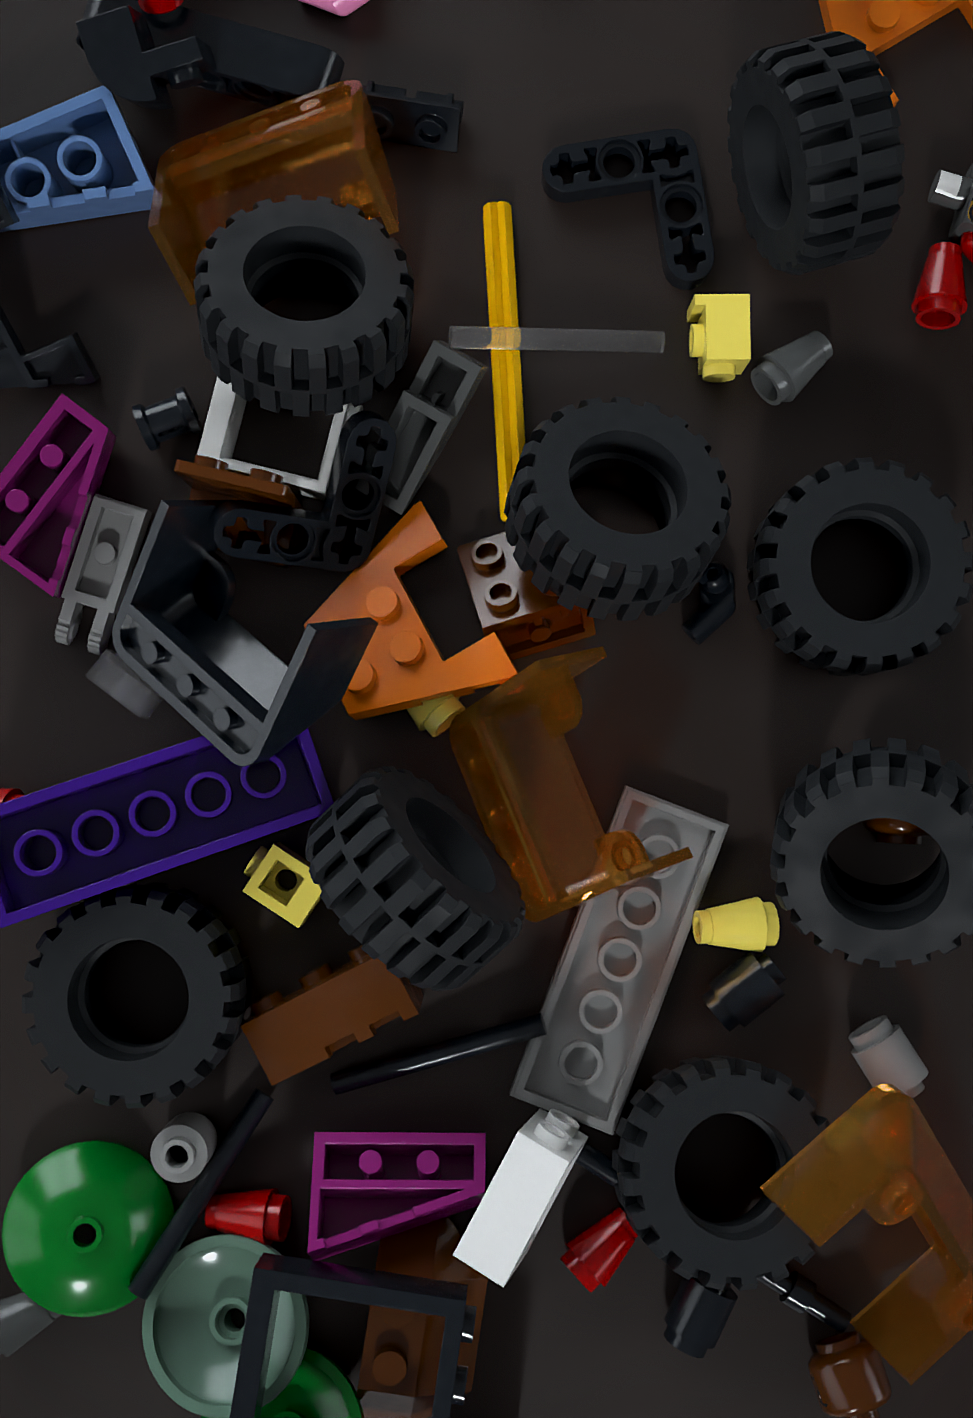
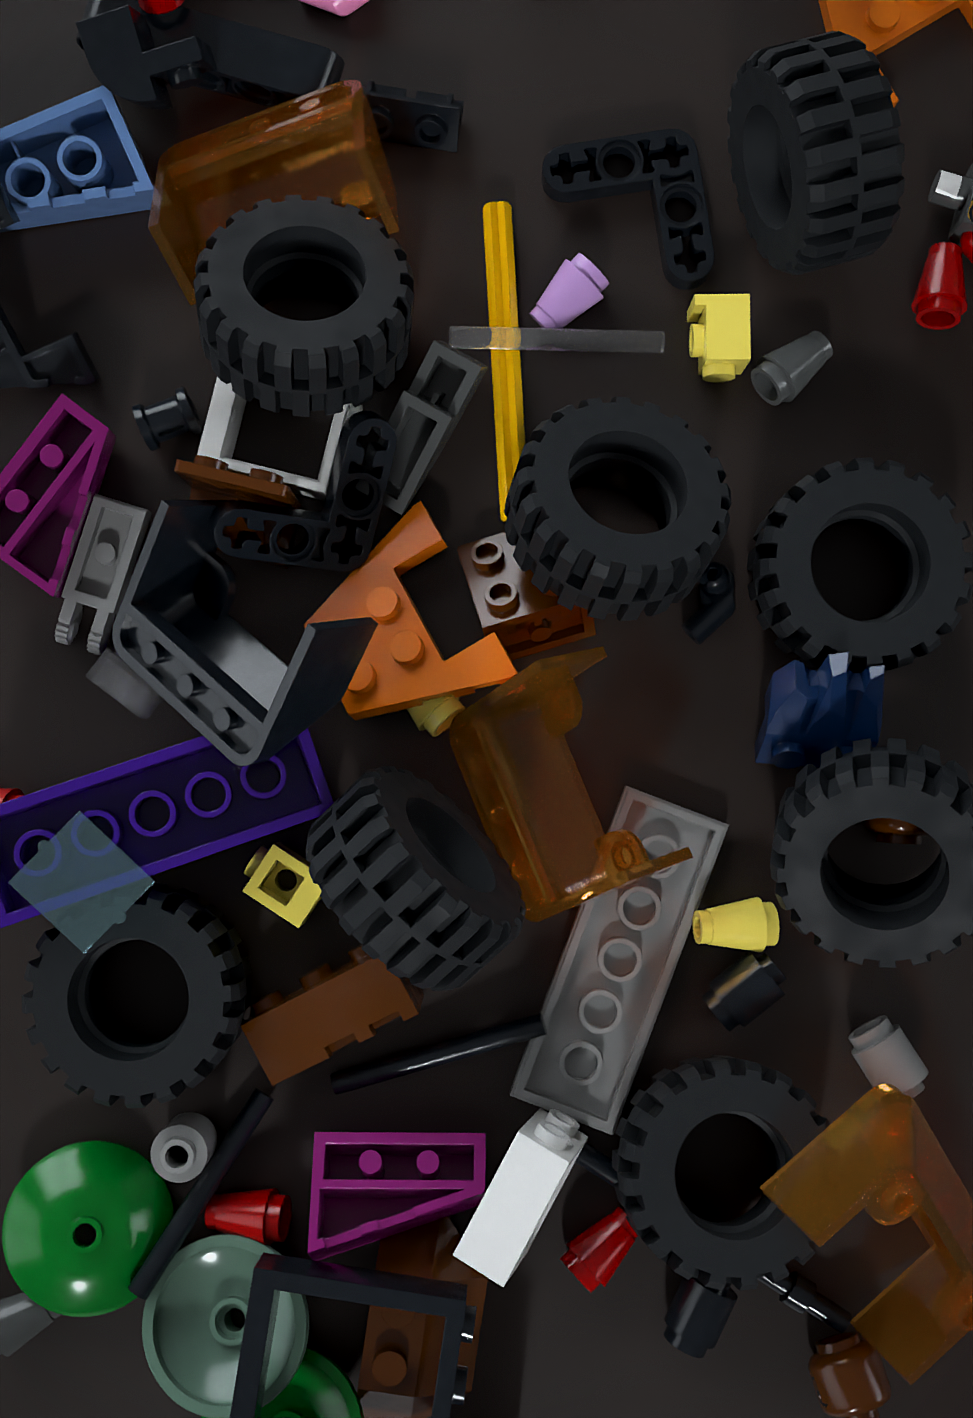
none -> clear light blue piece [8,811,155,954]
none -> lavender cone [529,253,609,336]
none -> dark blue plate [754,652,885,769]

